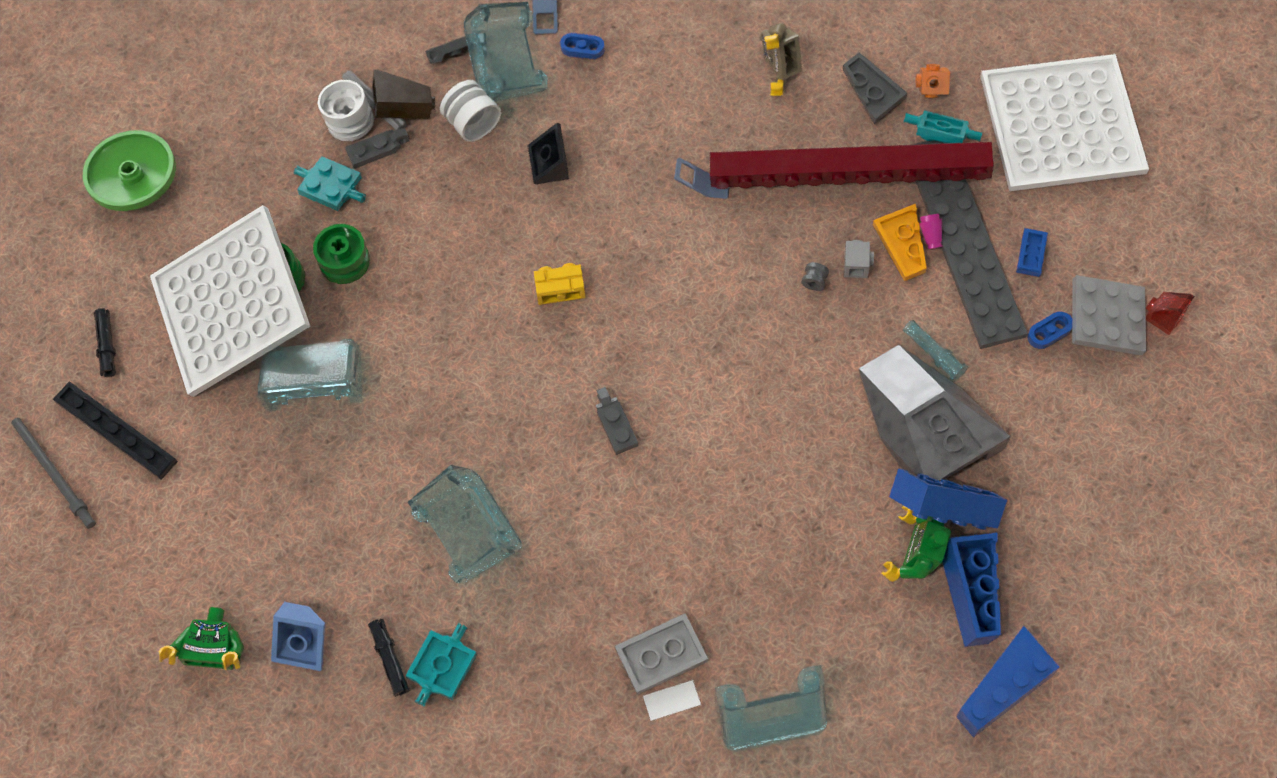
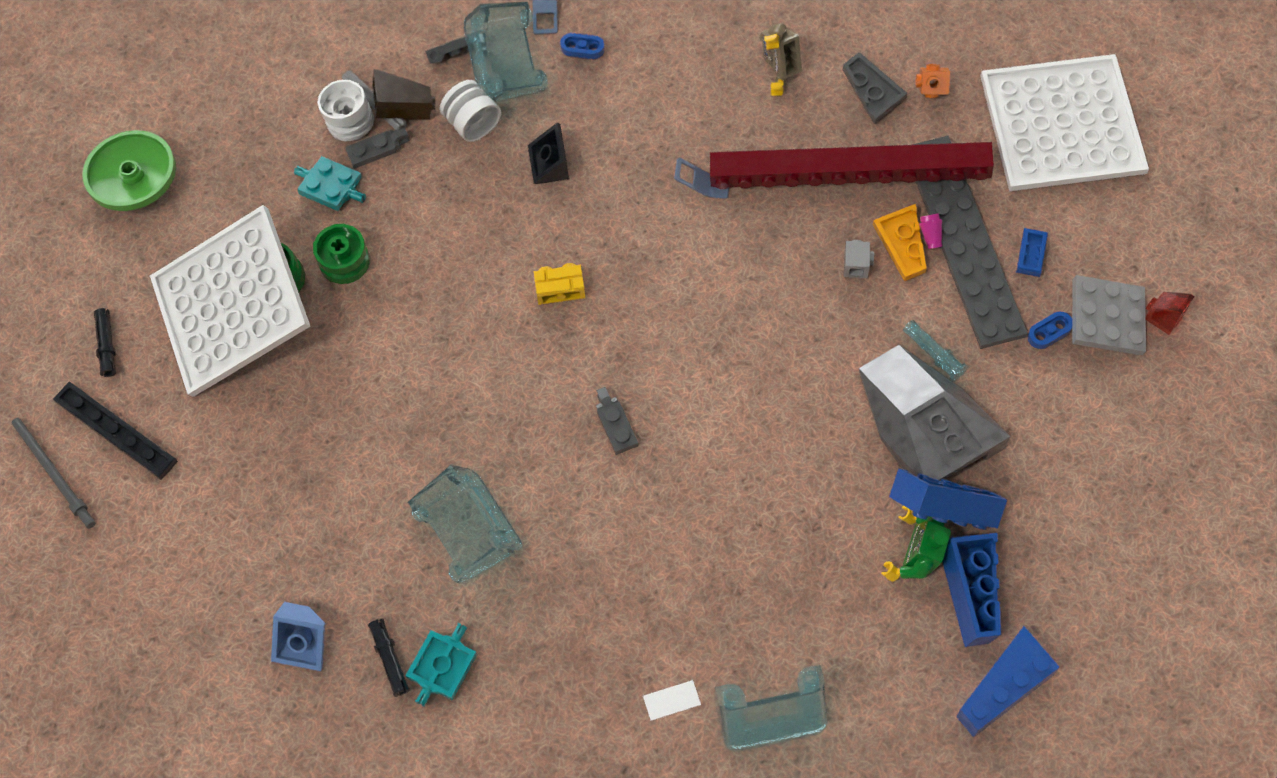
green torso [159,607,244,670] -> none
clear light blue windscreen [258,339,363,411] -> none
light grey plate [615,613,708,695] -> none
dark grey wheel [801,262,829,291] -> none
teal plate [903,110,983,144] -> none

